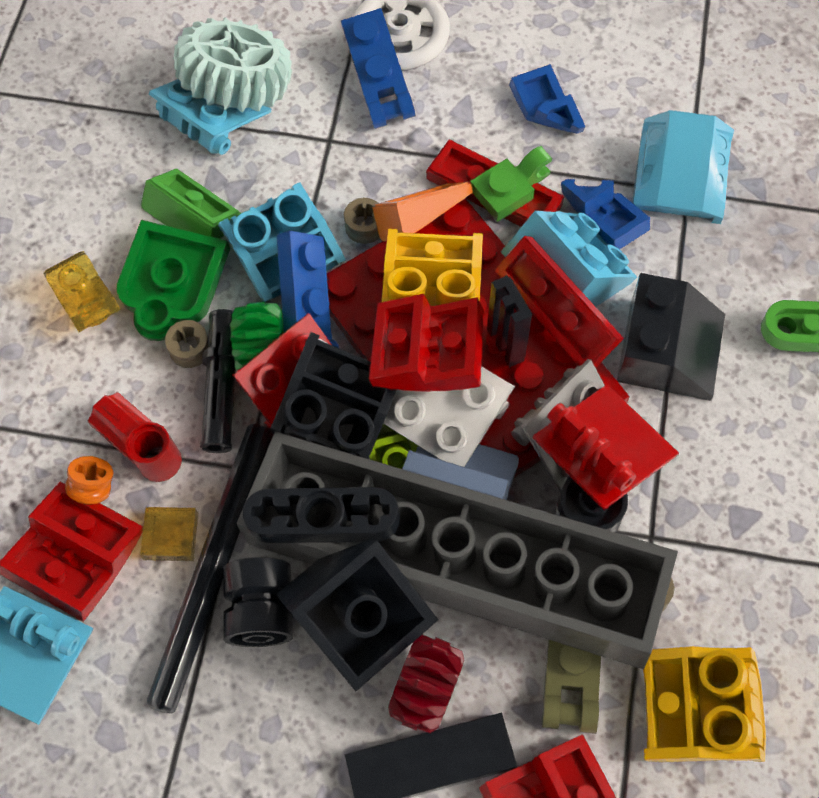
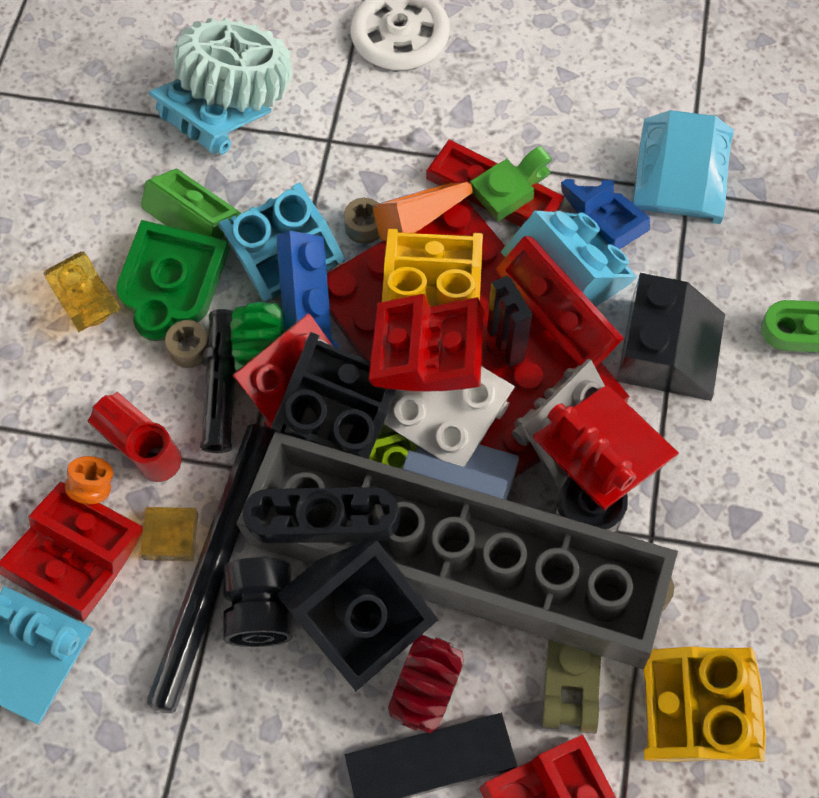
blue plate [341,8,416,129] -> none
blue slope [509,64,586,134] -> none

